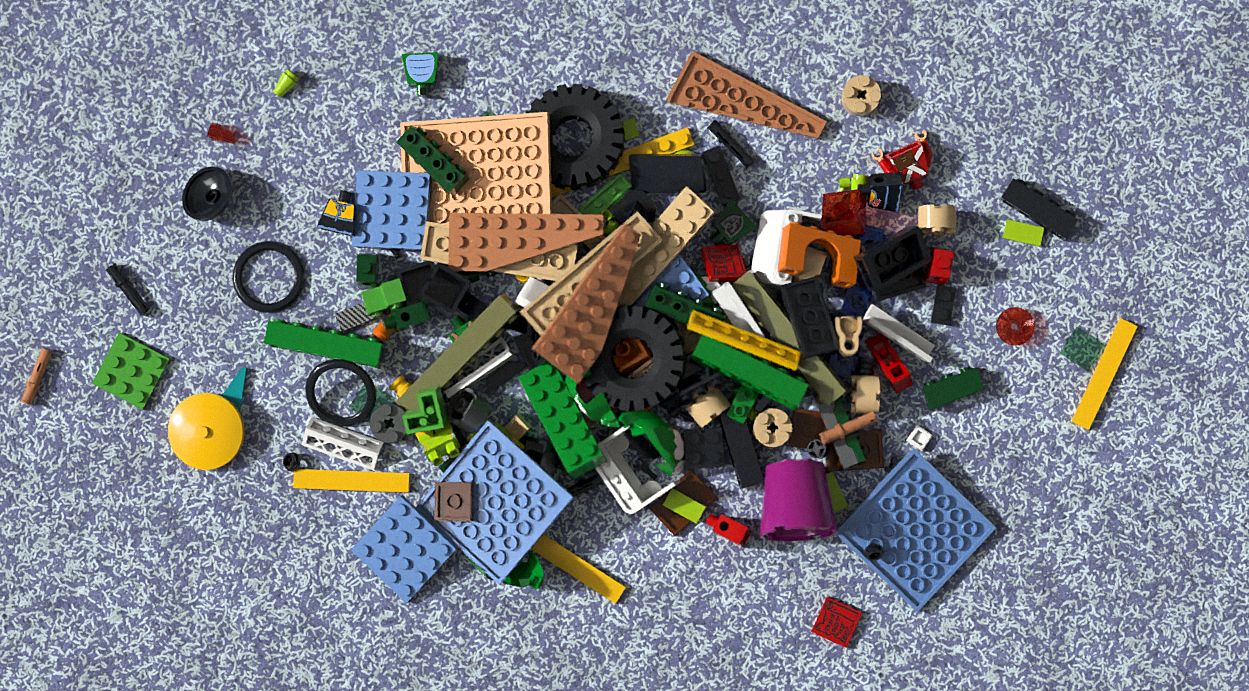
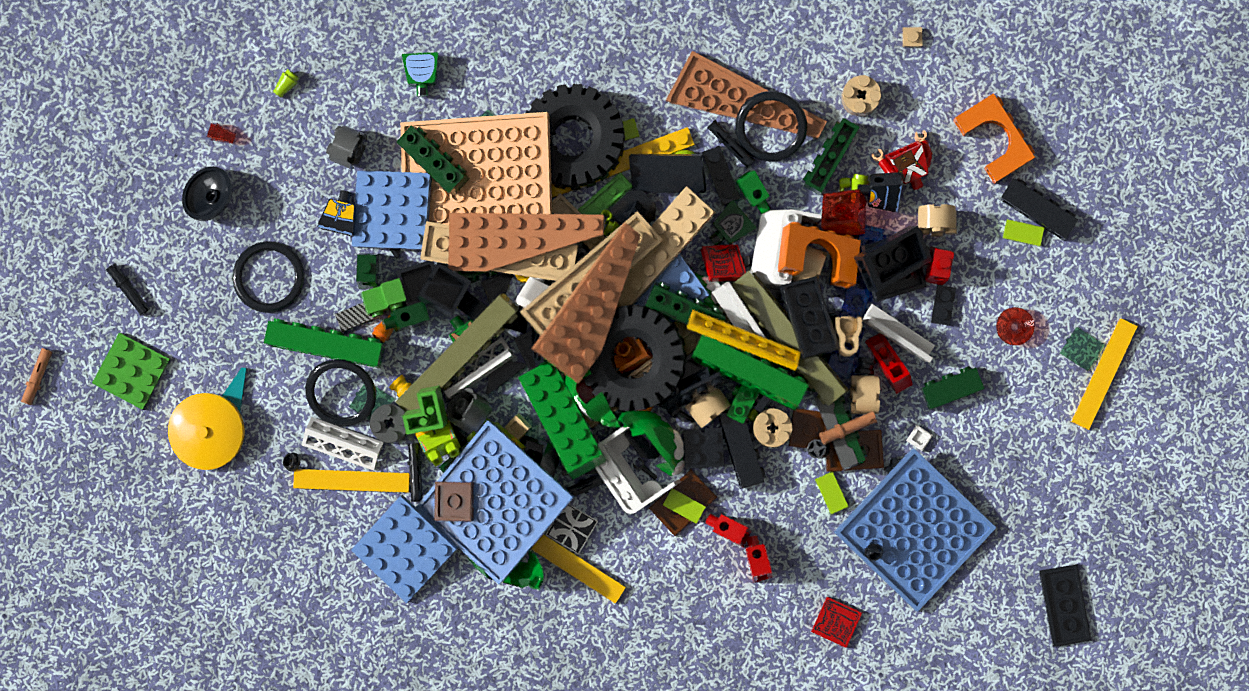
magenta cone [760,459,838,541] -> none
none -> dark grey brick [326,126,367,169]
none -> black pin [407,443,423,502]
none -> black tile [481,273,514,304]
none -> tile [546,504,598,554]
none -> green torso [734,170,771,214]
none -> black wedge [735,91,808,162]
none -> red torso [745,535,772,583]
none -> dark green brick [803,118,860,196]
none -> tan plate [902,27,922,47]
none -> orange arch [953,93,1035,184]
none -> black tile [1039,564,1091,647]

